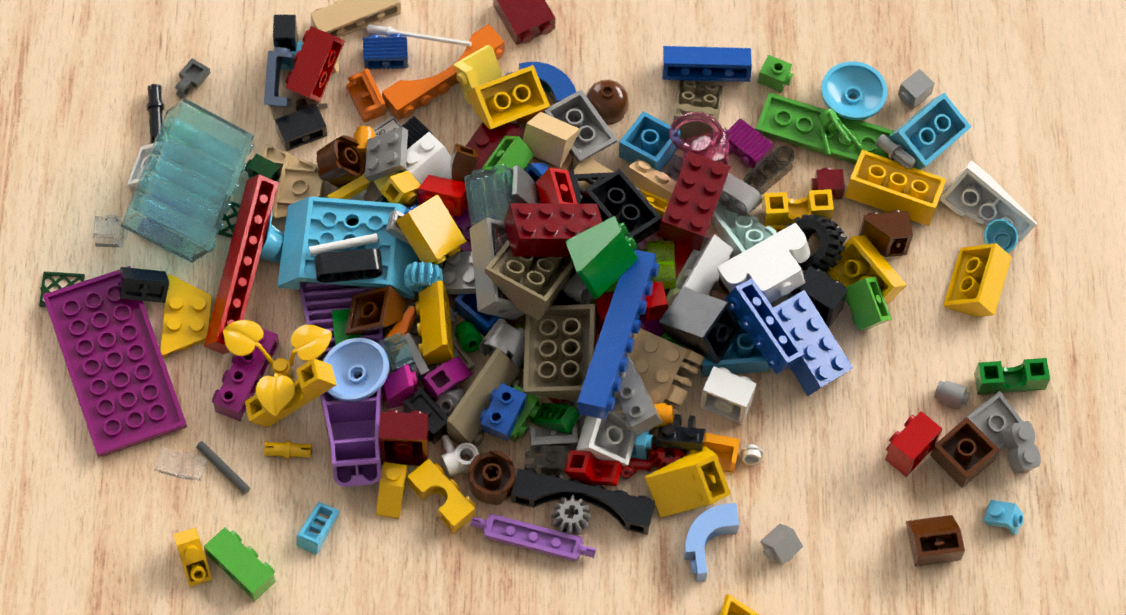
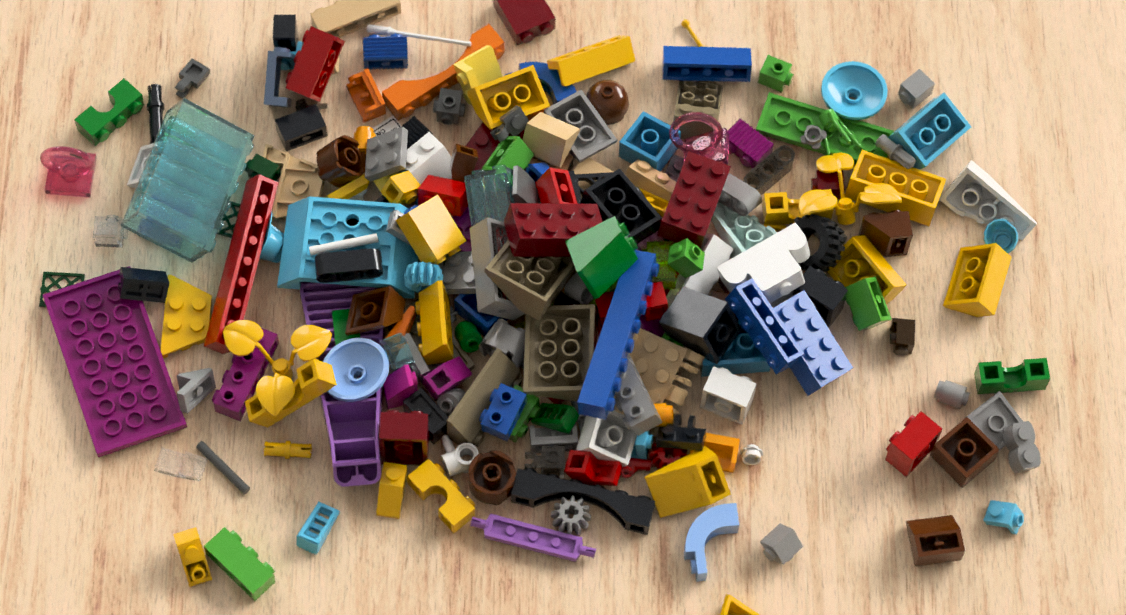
none -> clear pink tile [40,146,97,197]
none -> green arch [74,78,144,146]
none -> light grey slope [177,368,216,413]
none -> dark grey brick [433,88,466,125]
none -> dark grey plate [490,105,529,142]
none -> yellow panel [547,35,635,86]
none -> bright green brick [668,238,705,279]
none -> yellow hinge [681,19,704,47]
none -> yellow plant [799,152,902,225]
none -> light grey plate [800,125,827,149]
none -> dark brown brick [889,318,915,356]

